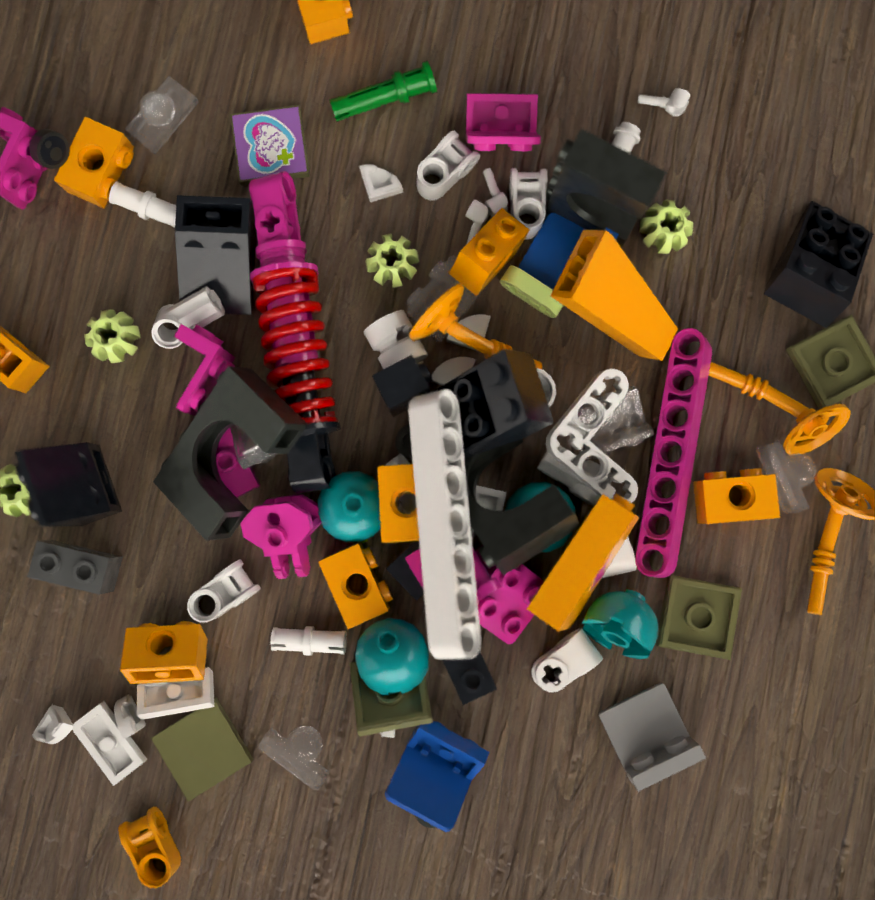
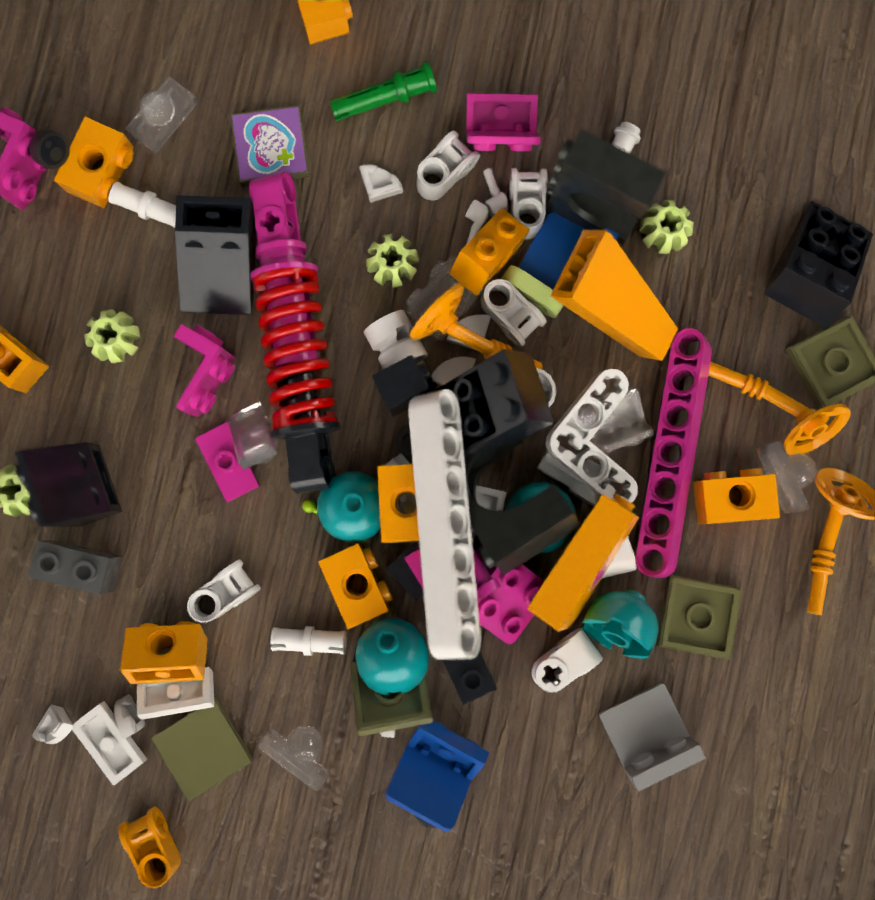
white piece [151,286,225,349] -> none
pearl dark grey arch [153,366,308,541] -> none
dark pink hinge [240,494,321,579] -> none
white hand [638,88,690,116] -> none
none -> white piece [481,279,547,348]

